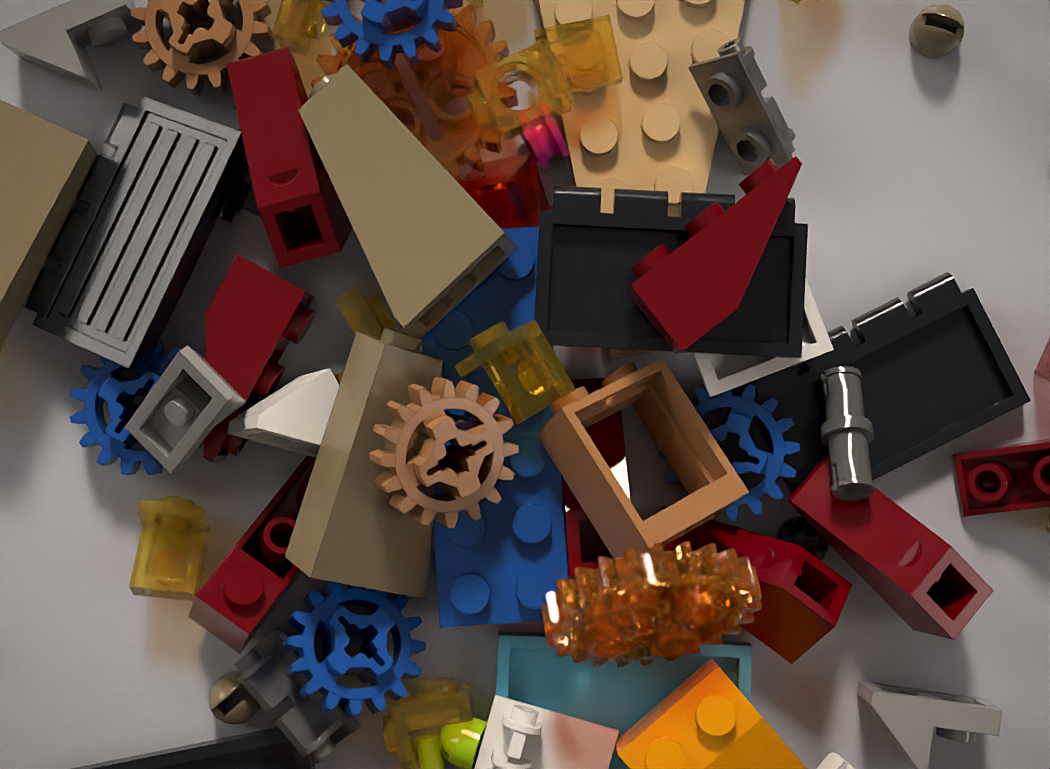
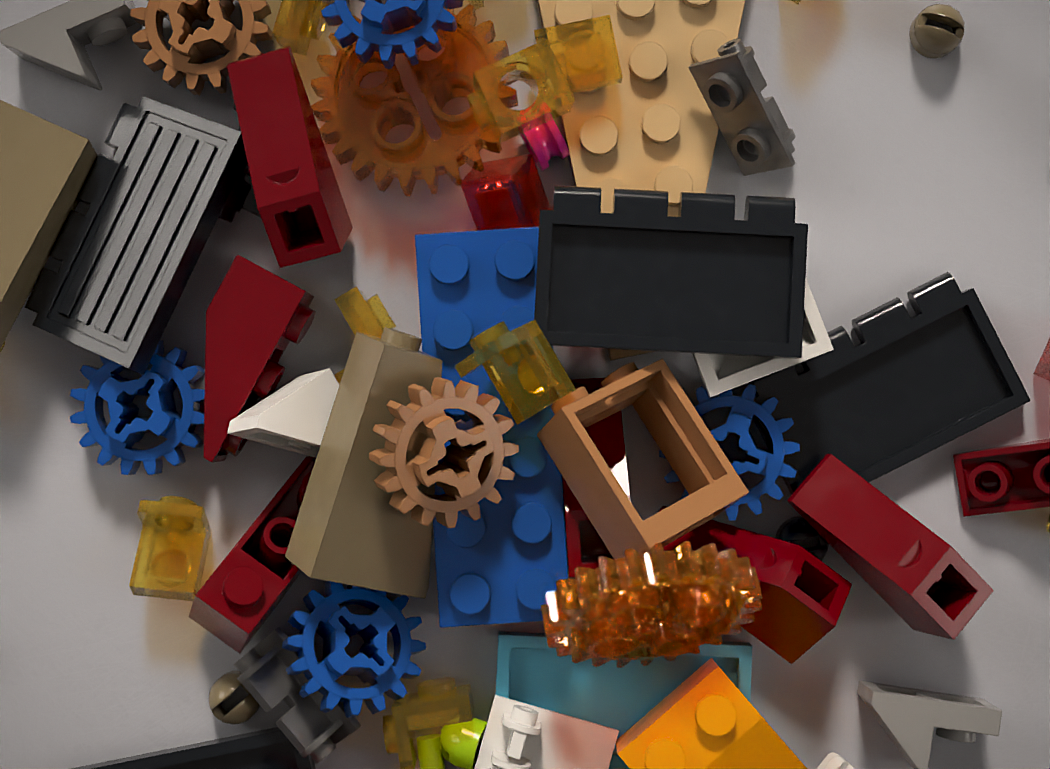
light grey slope [125,345,246,474] -> none
dark tan slope [298,64,518,338] -> none
dark red slope [626,156,802,354] -> none
dark grey pin [820,366,875,501] -> none

